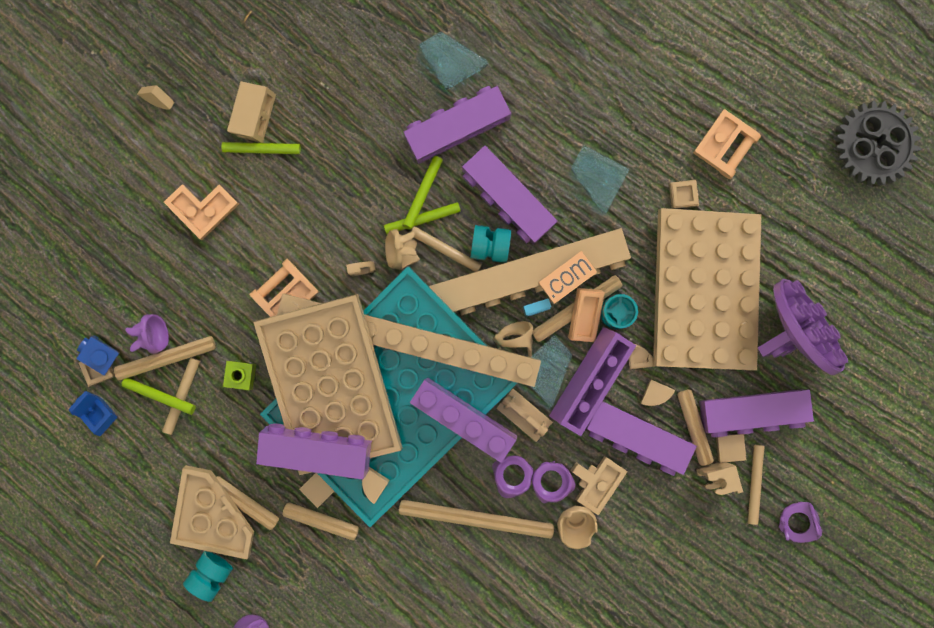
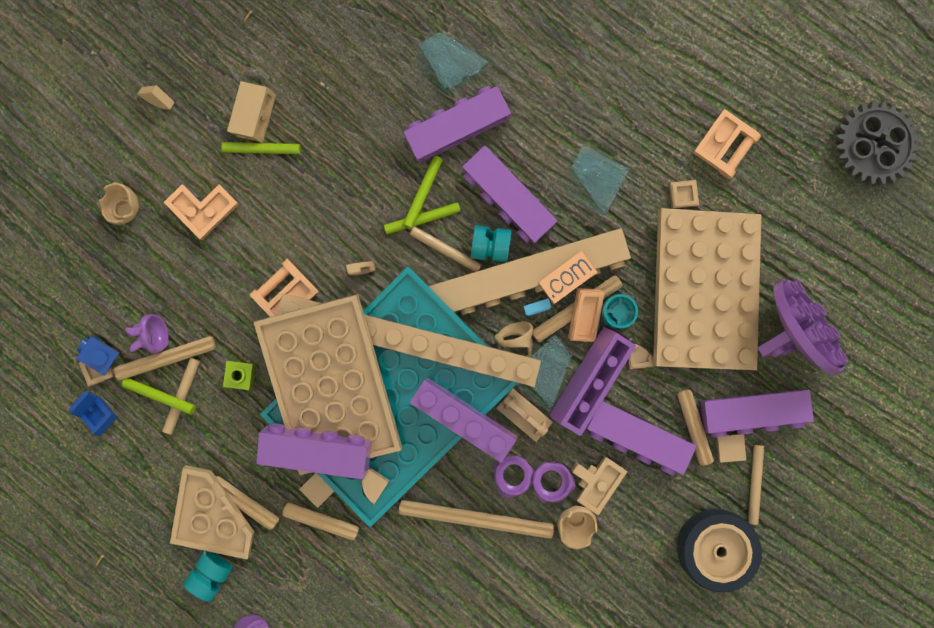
tan piece [385,229,420,270] -> none
tan tile [640,380,675,406] -> none
tan hinge [696,462,743,495] -> none
medium lavender piece [779,502,822,543] -> none
none -> tan hair [99,182,139,226]
none -> wheel [677,509,762,593]

